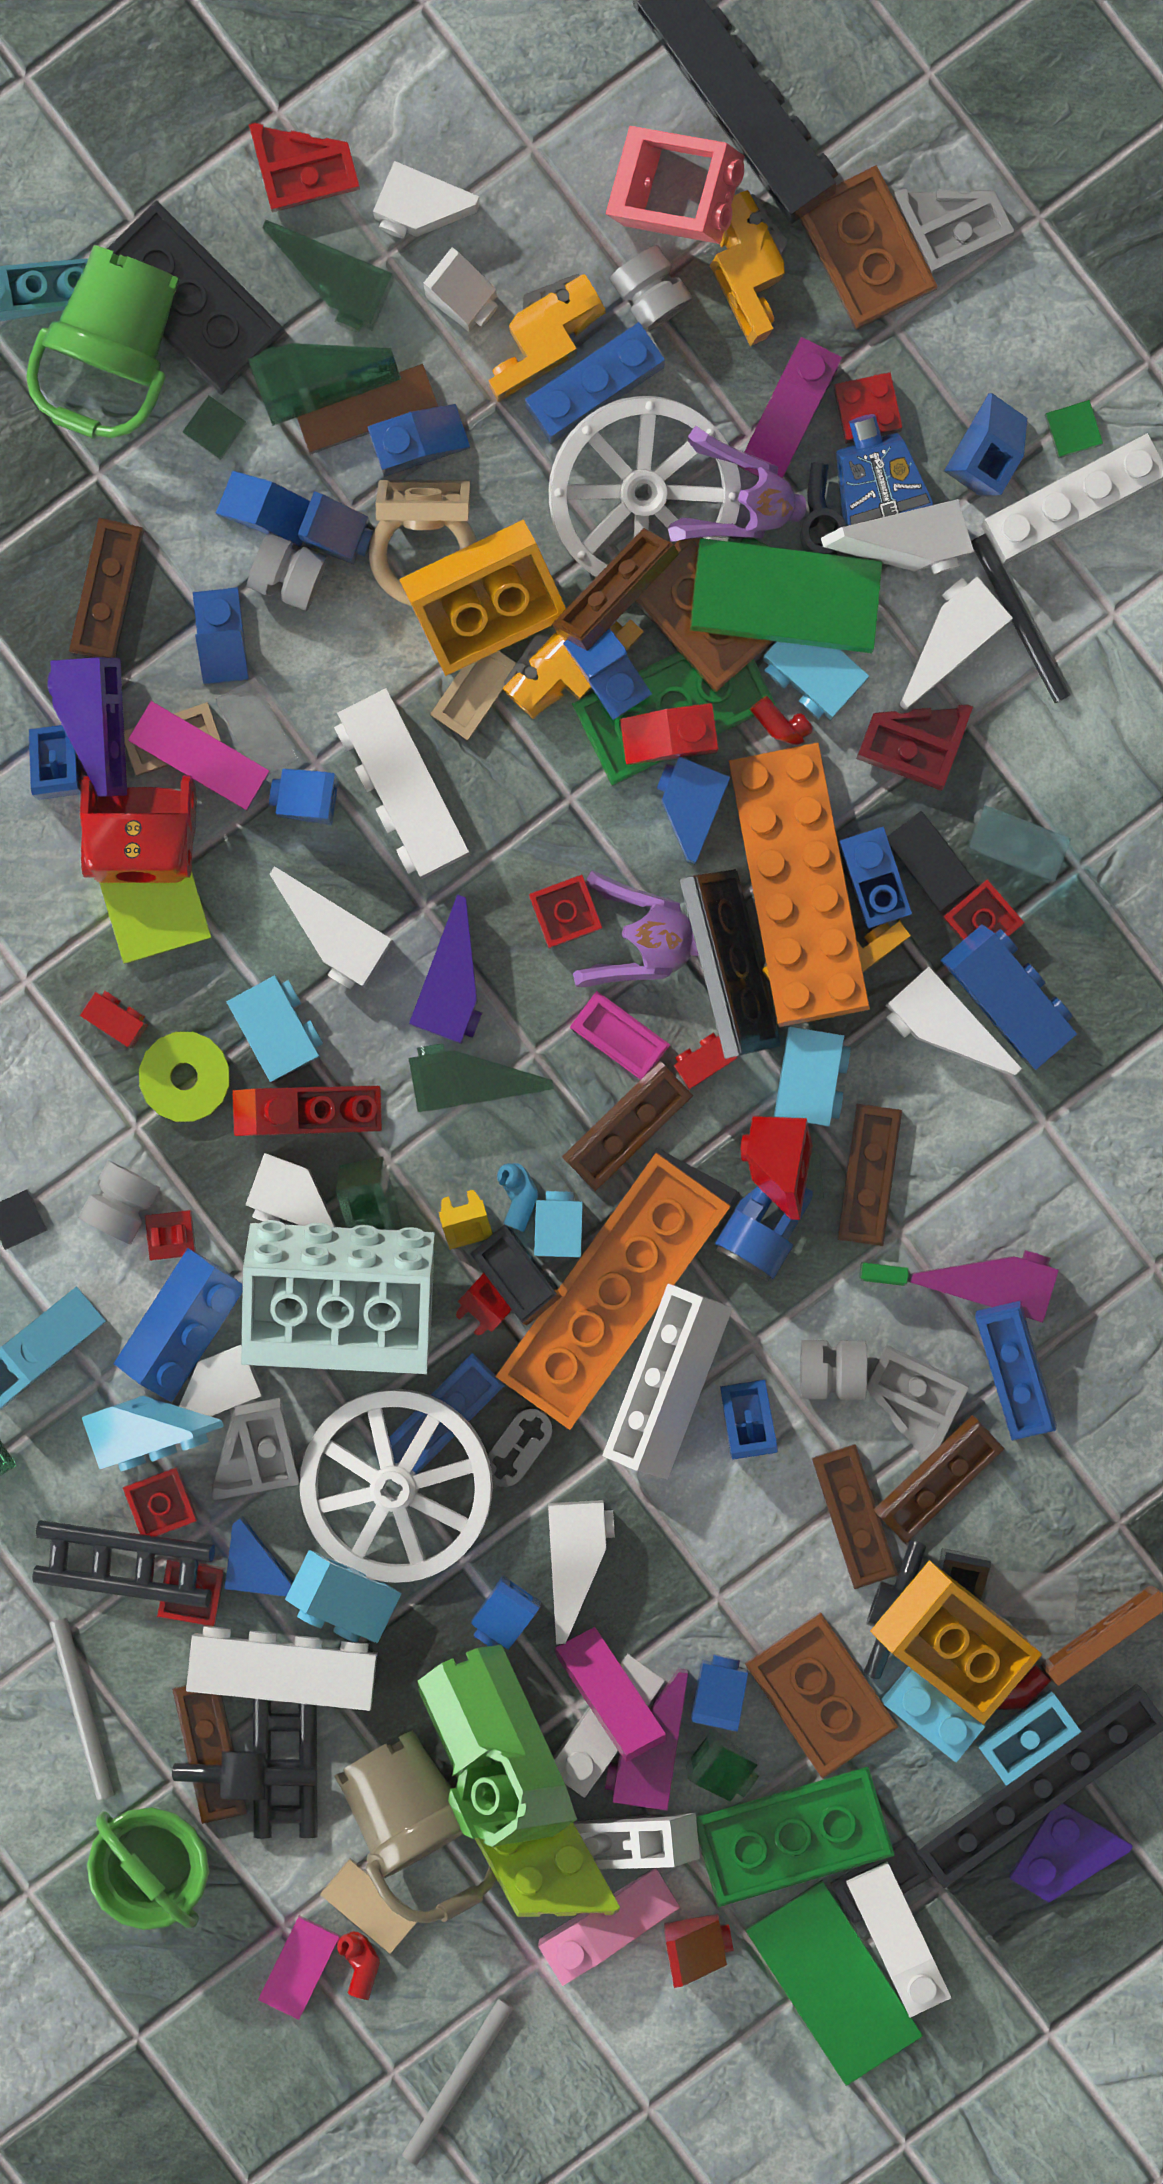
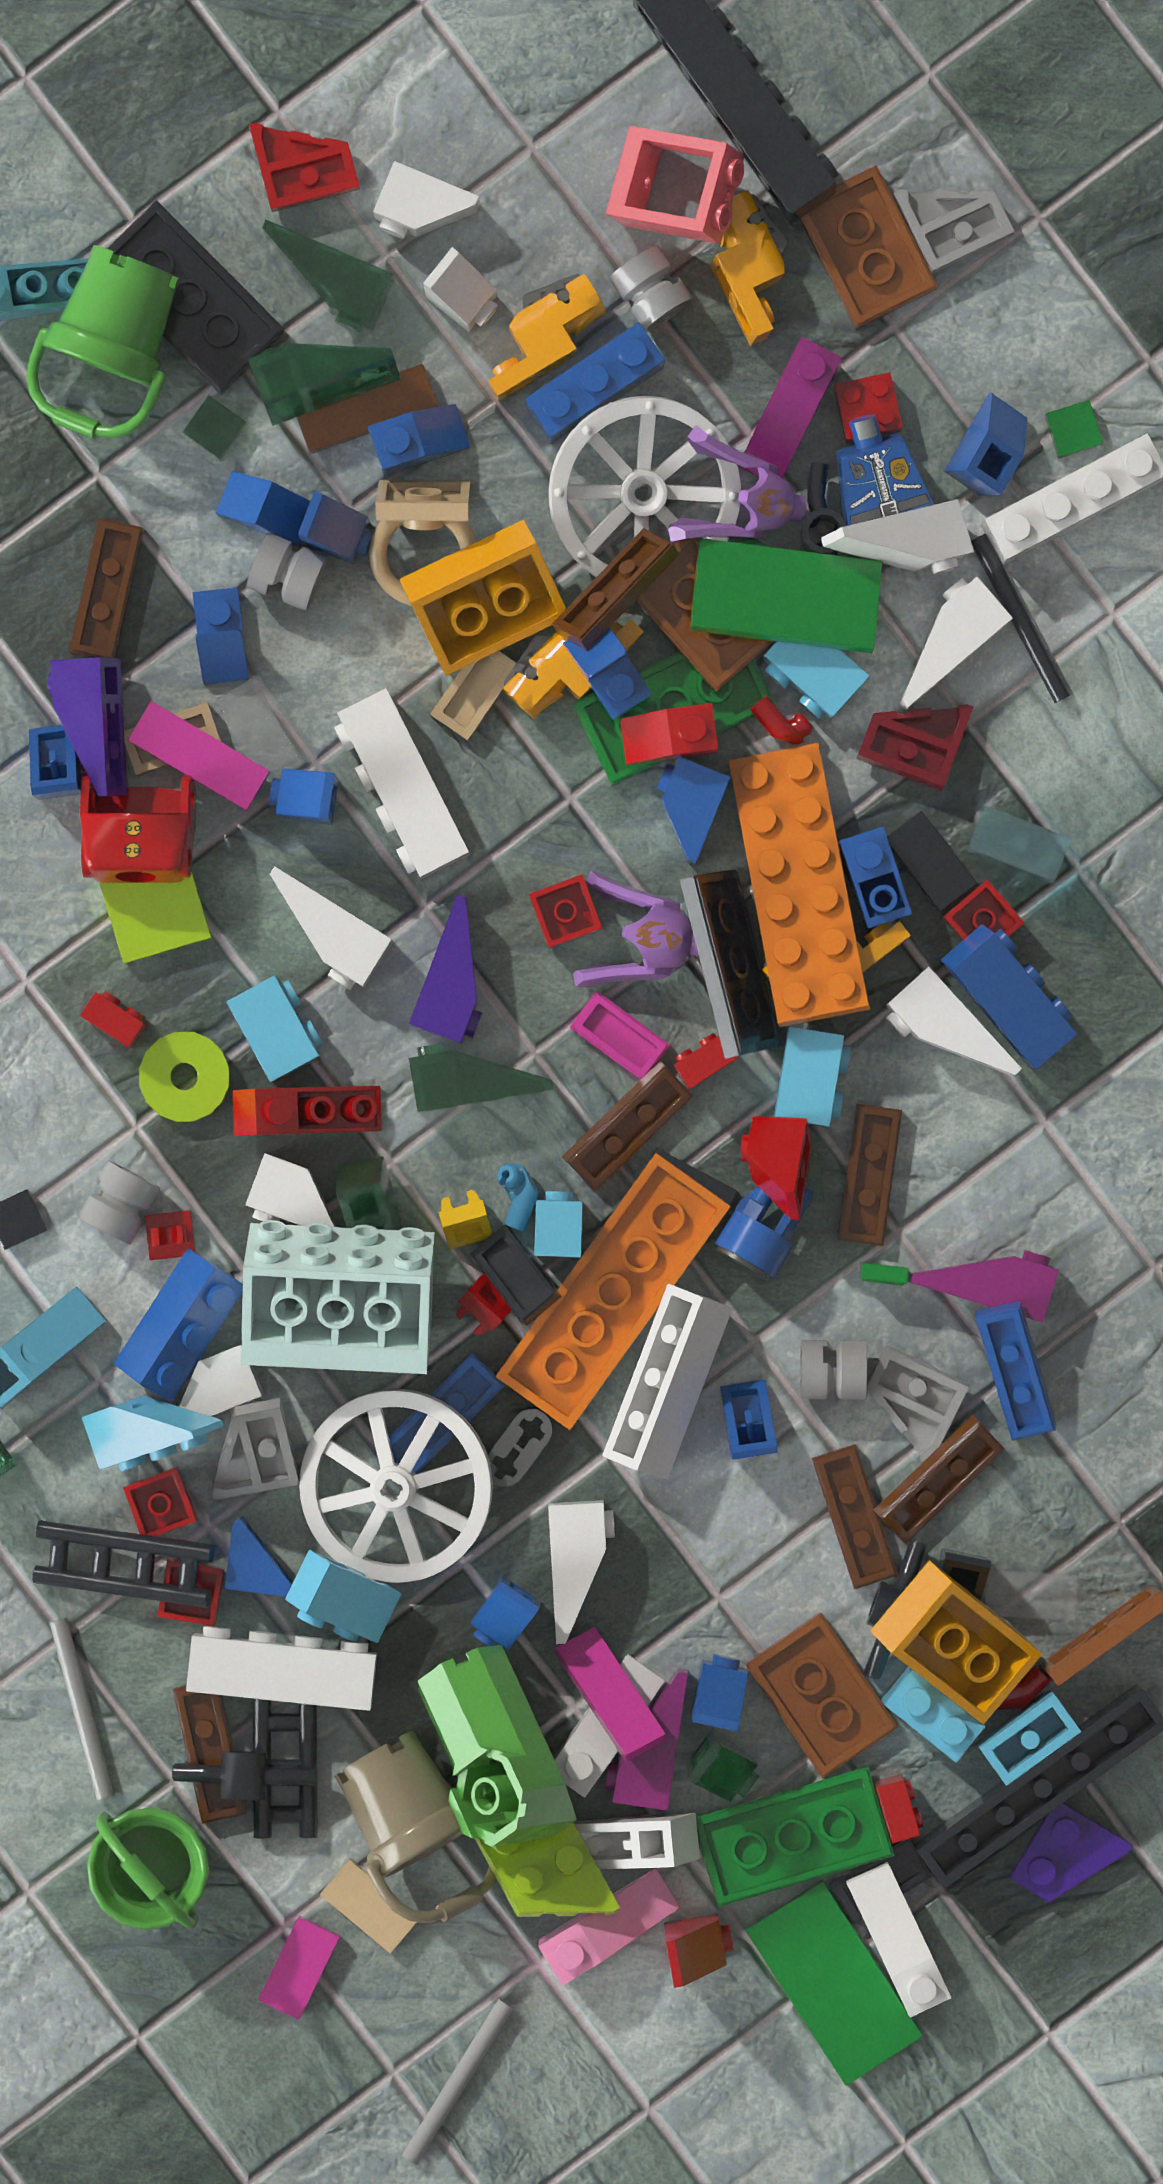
red arm [337,1931,380,2000] -> none
none -> red piece [874,1774,924,1843]

